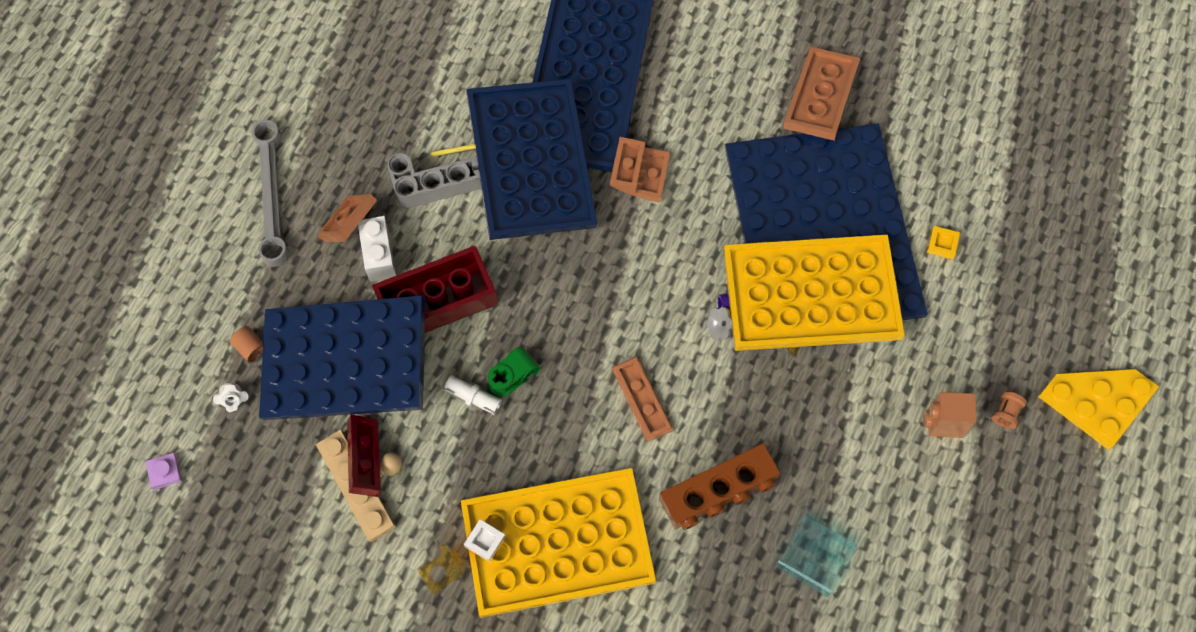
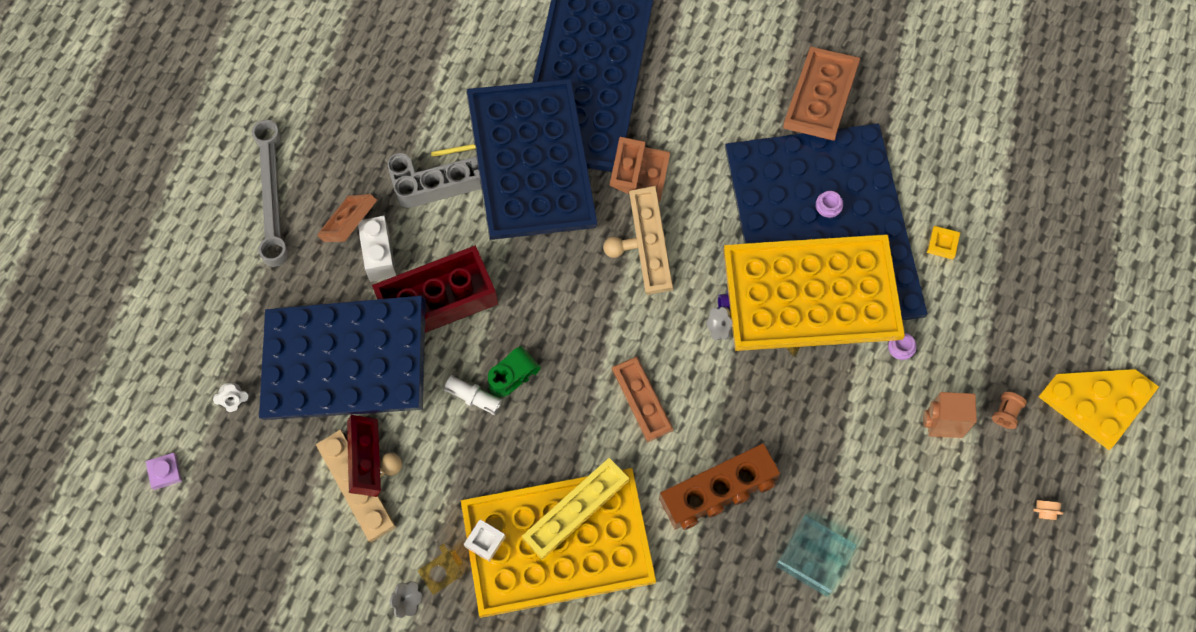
nougat beam [230,326,264,363] -> none
none -> light grey plant [390,581,422,618]
none -> light yellow plate [522,458,629,560]
none -> tan plate [603,186,673,295]
none -> lavender plate [816,191,843,218]
none -> lavender plate [888,333,917,360]
none -> light nougat plate [1033,500,1064,520]

